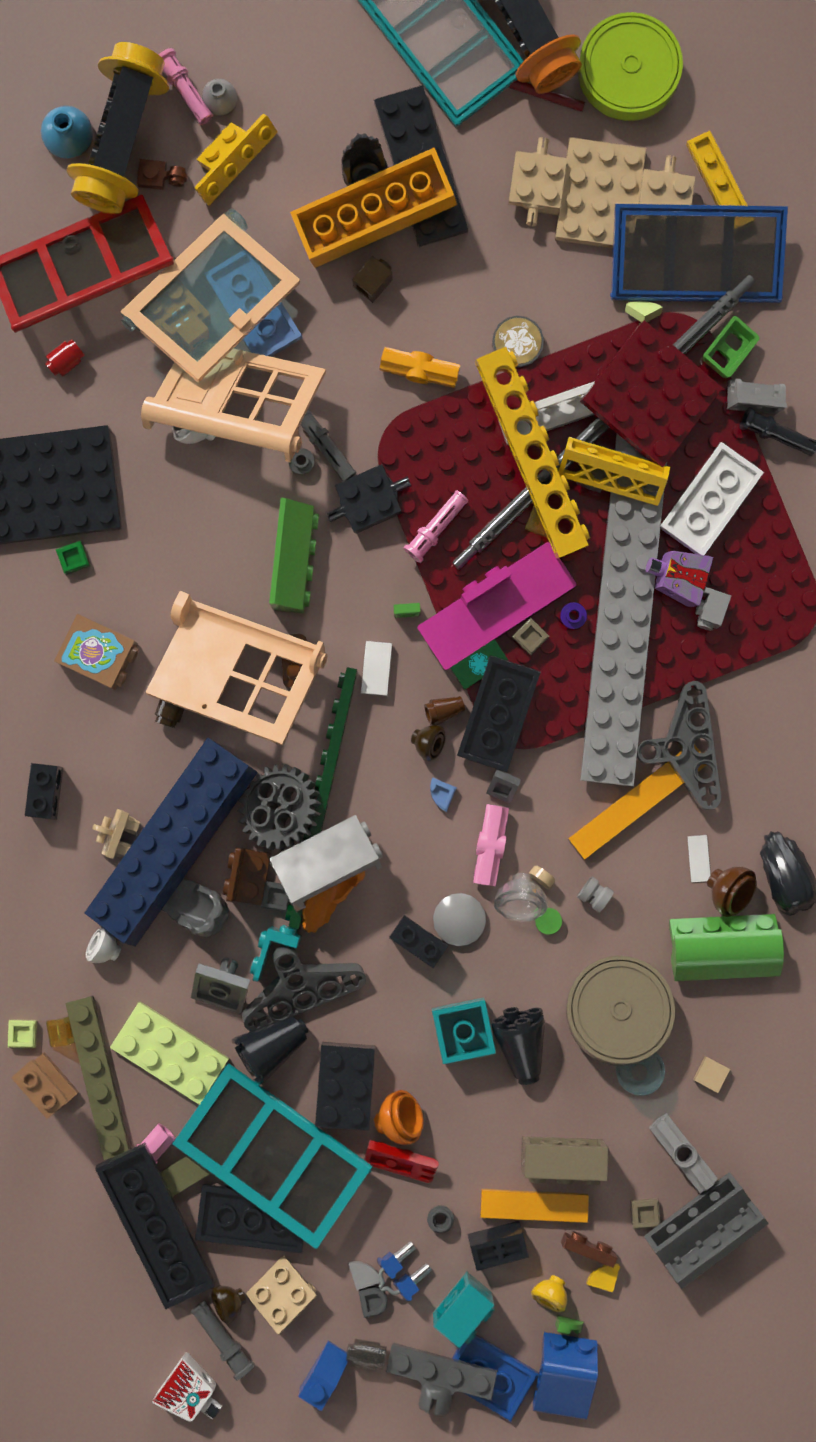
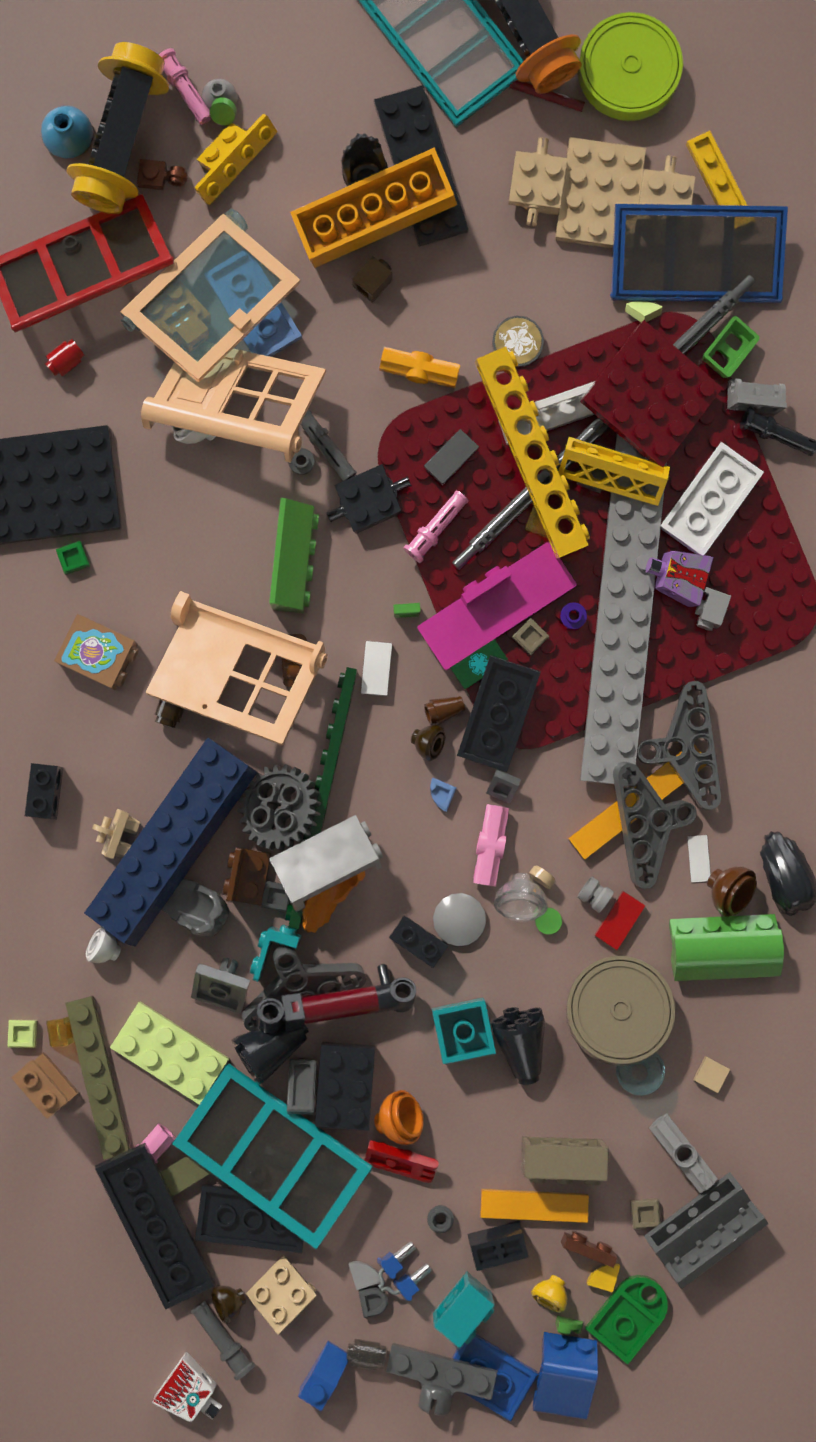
none -> bright green tile [210,97,237,125]
none -> piece [256,964,416,1034]
none -> dark grey tile [287,1059,317,1115]
none -> dark grey tile [424,429,479,486]
none -> green tile [585,1275,668,1364]
none -> red tile [594,891,646,950]
none -> dark grey beam [613,761,697,889]

